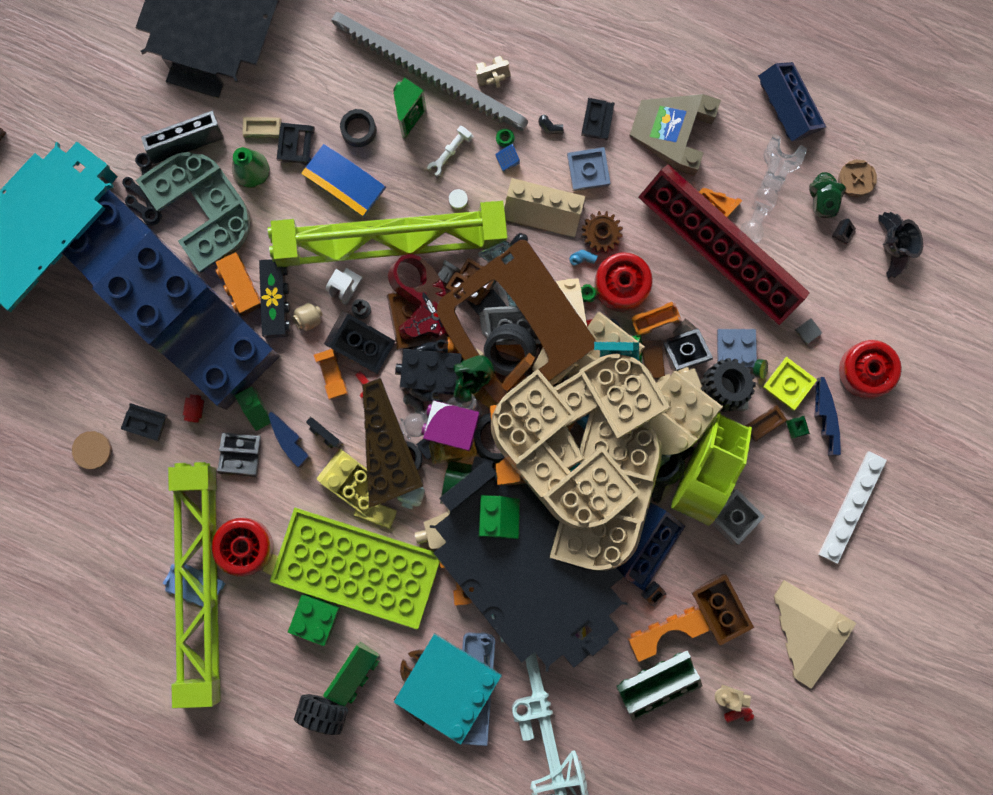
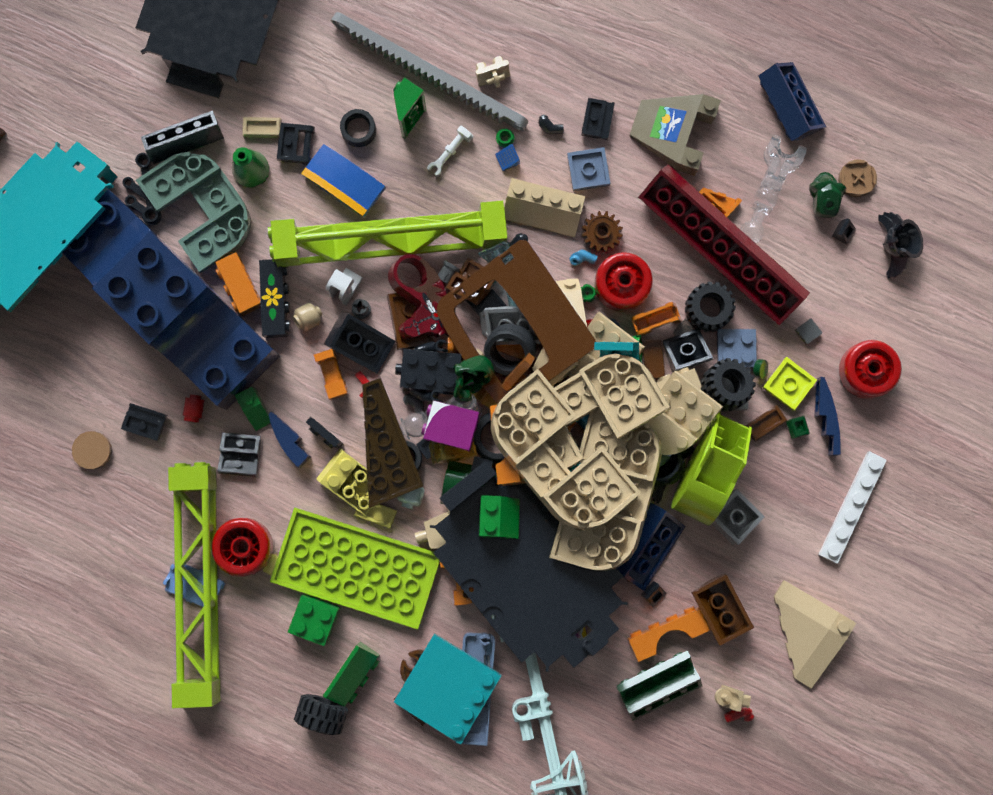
white tile [449,189,468,209] -> none
none -> black tyre [685,281,736,332]

